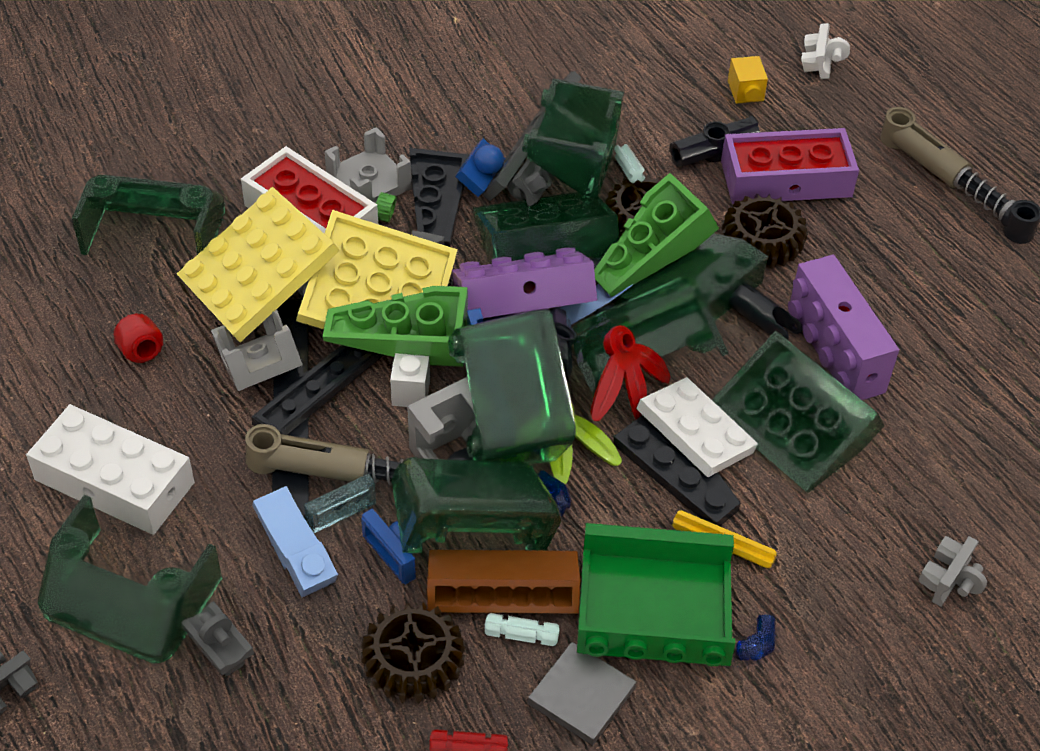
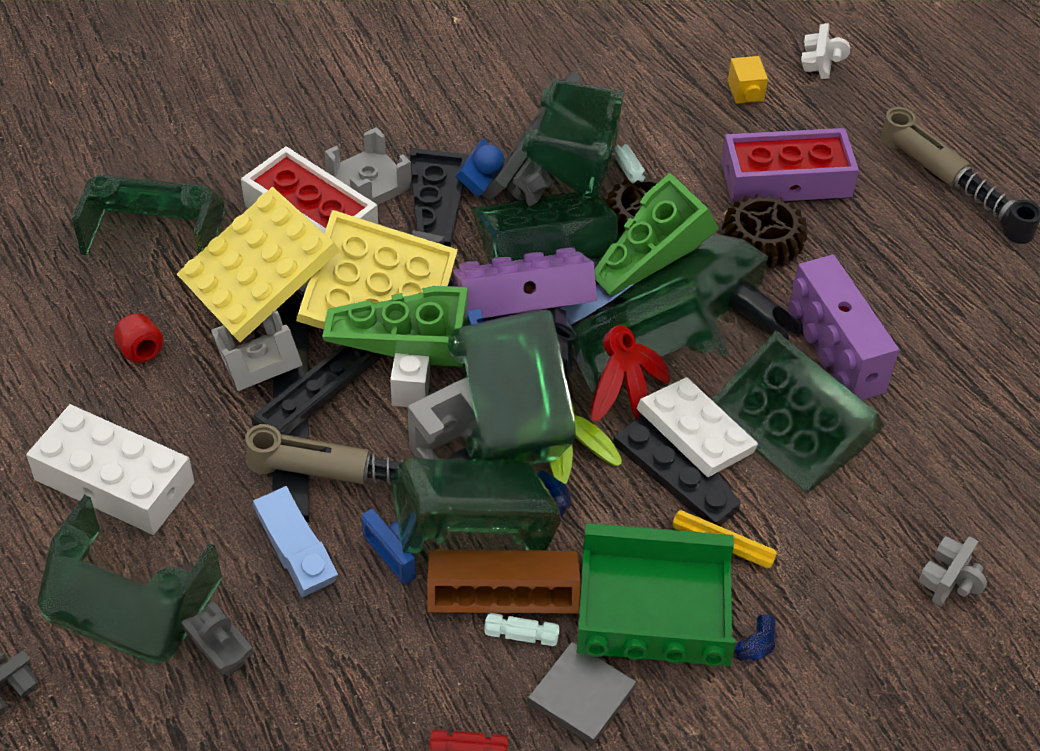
clear light blue tile [304,474,376,533] -> none
dark brown gear [360,601,465,704] -> none
bright green axle [376,192,397,223] -> none
black piece [669,116,760,168] -> none

